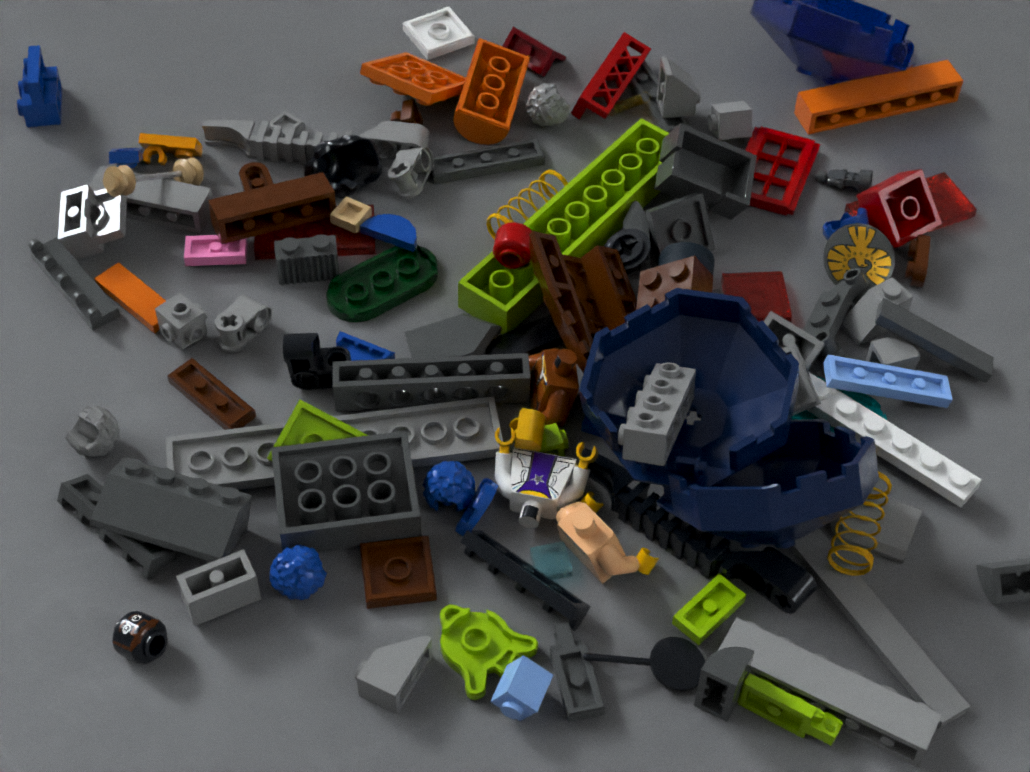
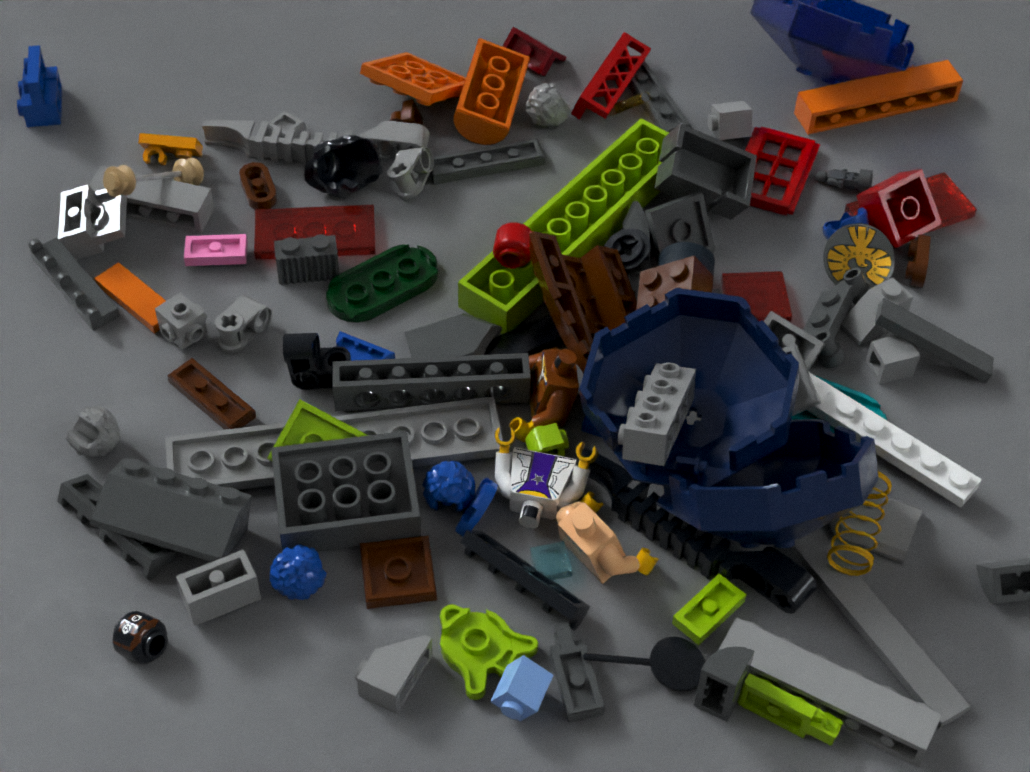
blue plate [108,147,143,168] -> none
reddish brown brick [208,172,336,244] -> none
tan plate [330,196,372,234] -> none
blue tile [360,214,417,252] -> none
white tile [403,7,475,60] -> none
yellow piece [487,170,568,240] -> none
yellow brick [514,408,546,452] -> none
light grey slope [656,56,701,119] -> none
light blue plate [823,355,953,408] -> none

